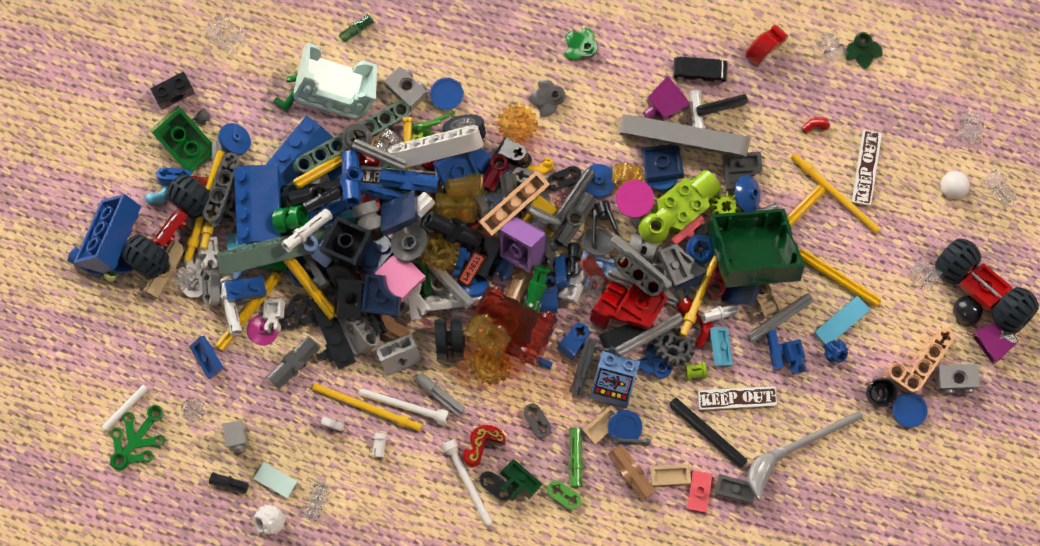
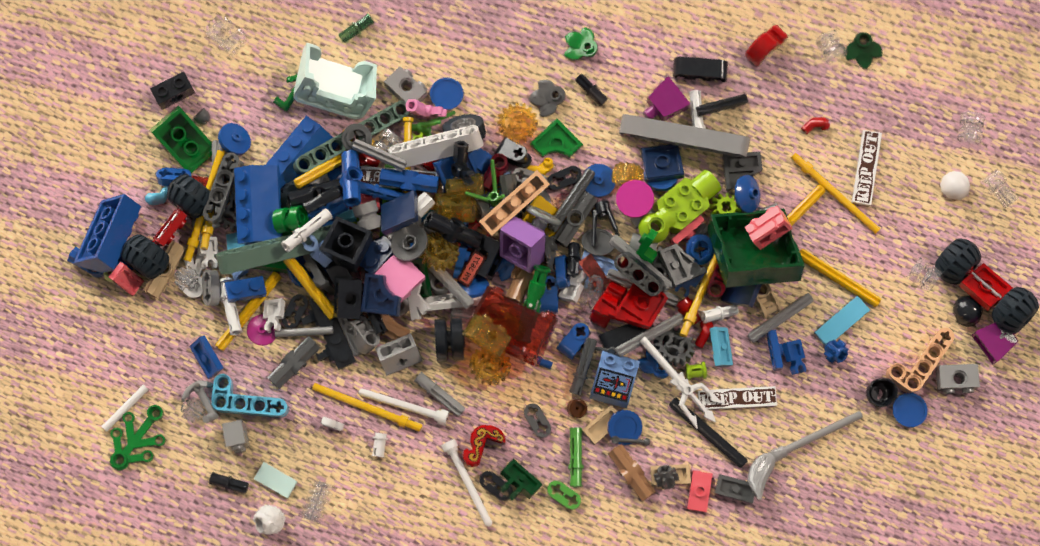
none -> coral plate [109,262,144,296]
none -> light grey piece [181,380,219,423]
none -> medium azure beam [211,374,289,418]
none -> light grey bar [275,326,333,337]
none -> bright pink bar [406,99,447,119]
none -> black bar [451,141,475,186]
none -> bright green plant [465,159,505,208]
none -> green tile [530,119,583,158]
none -> reddish brown tile [567,398,587,418]
none -> black axle [575,74,608,107]
none -> green bracket [636,229,658,263]
none -> white piece [639,337,724,429]
none -> dark grey gear [654,465,679,490]
none -> coral brick [745,206,793,250]

